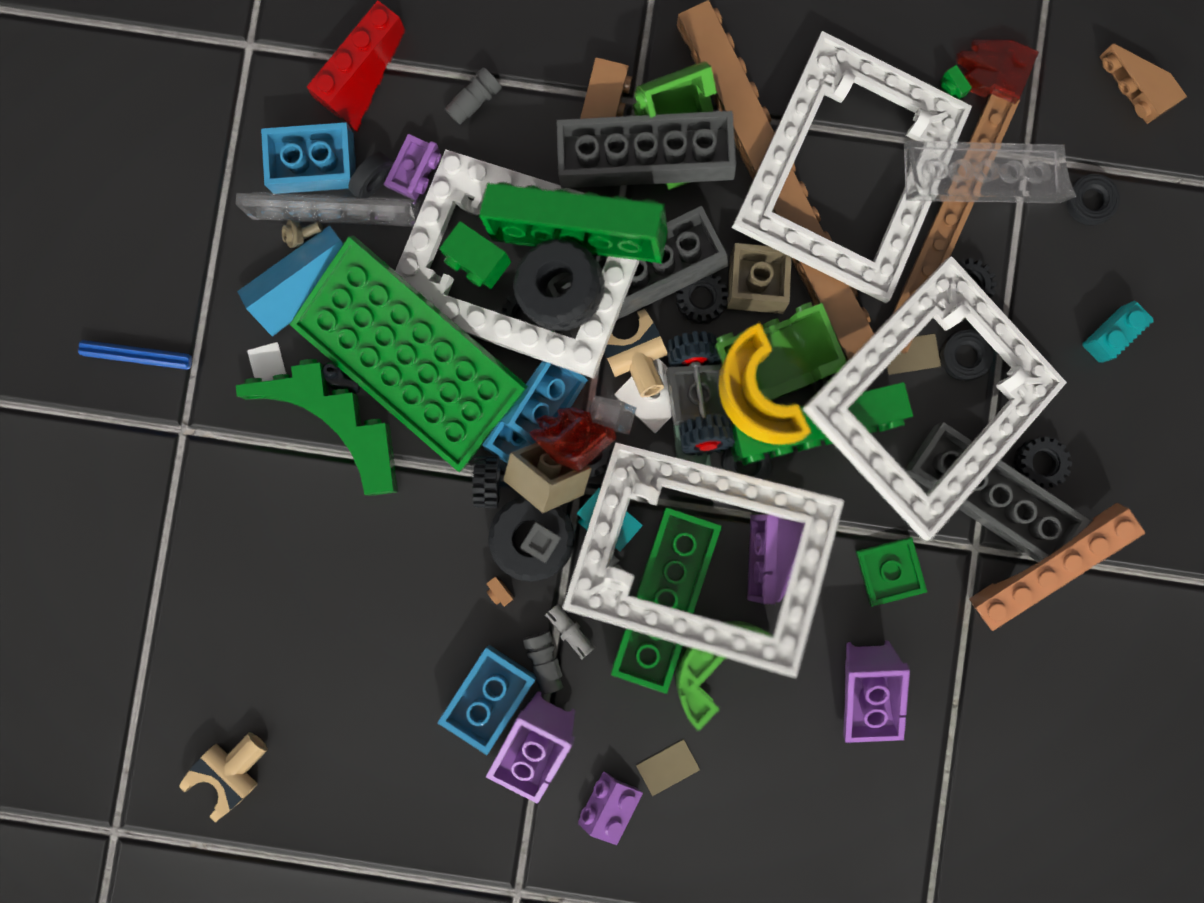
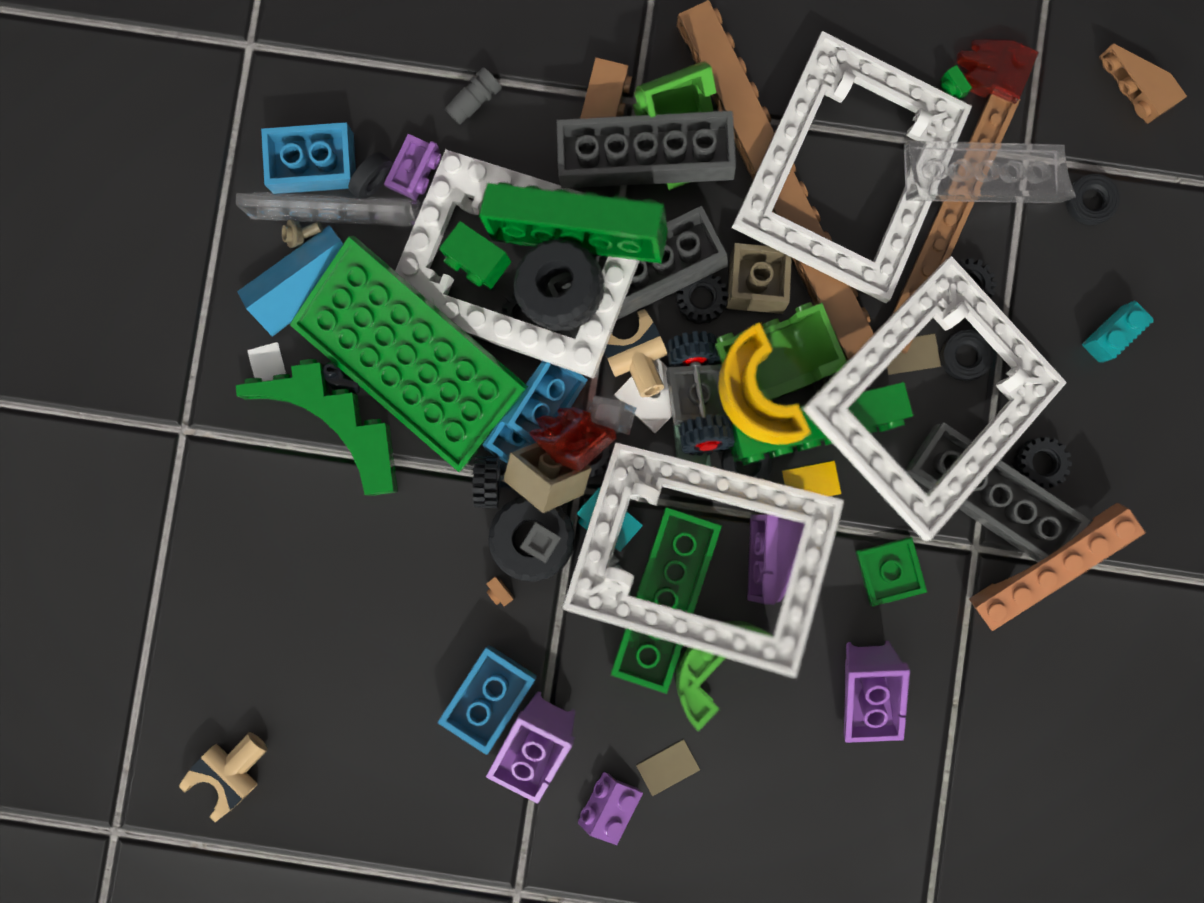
blue axle [78,340,192,370] -> none
red wedge [307,1,405,132] -> none
dark grey axle [522,631,563,694] -> none
light grey pin [545,604,595,660] -> none
none -> yellow sticker [782,461,841,497]

